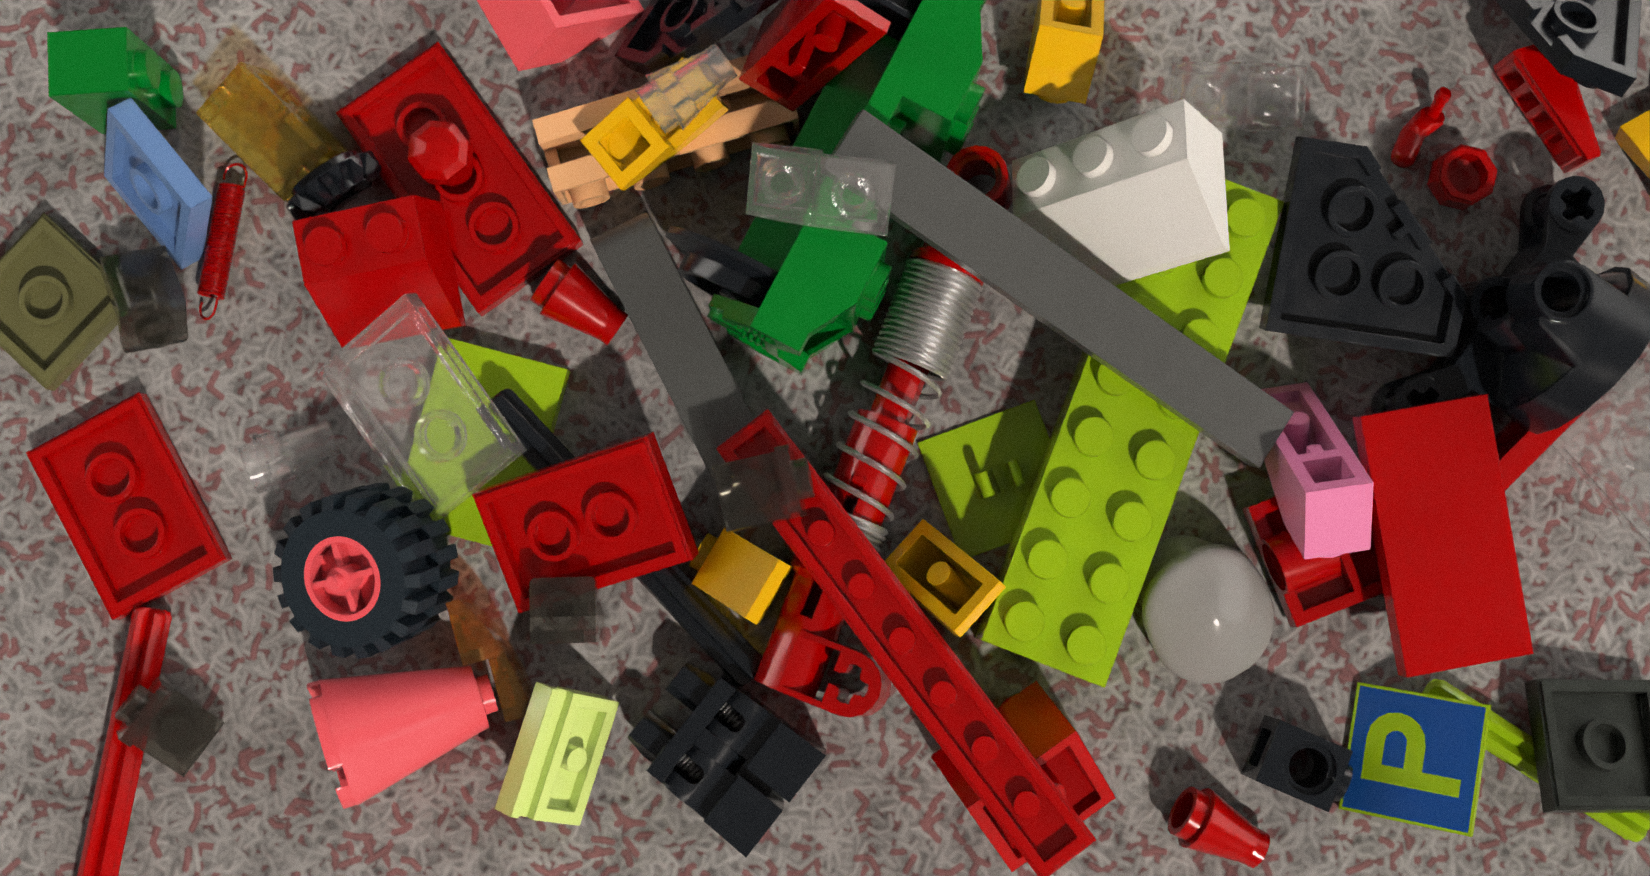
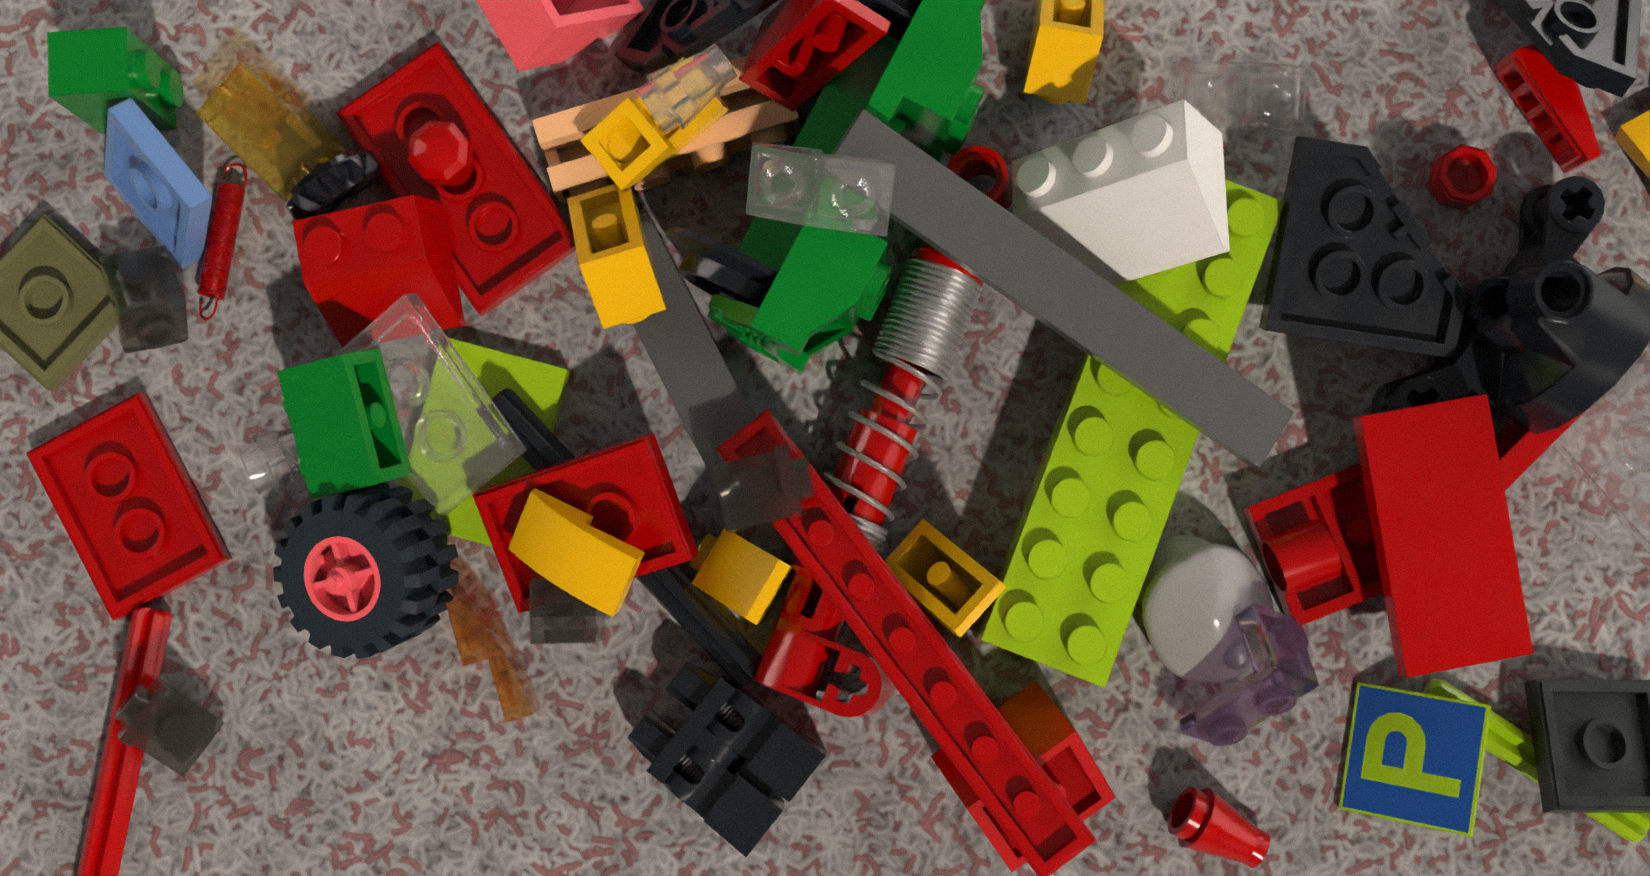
coral cone [307,666,498,809] -> none
yellowish green plate [495,682,620,826] -> none
red cone [530,259,628,345] -> none
lime piece [917,399,1050,557] -> none
black brick [1241,715,1353,812] -> none
bright pink slope [1262,382,1374,560] -> none
red piece [1391,87,1451,168] -> none
none -> green brick [277,347,412,499]
none -> yellow slope [508,488,645,617]
none -> yellow slope [567,184,667,329]
none -> bracket [1179,603,1320,746]

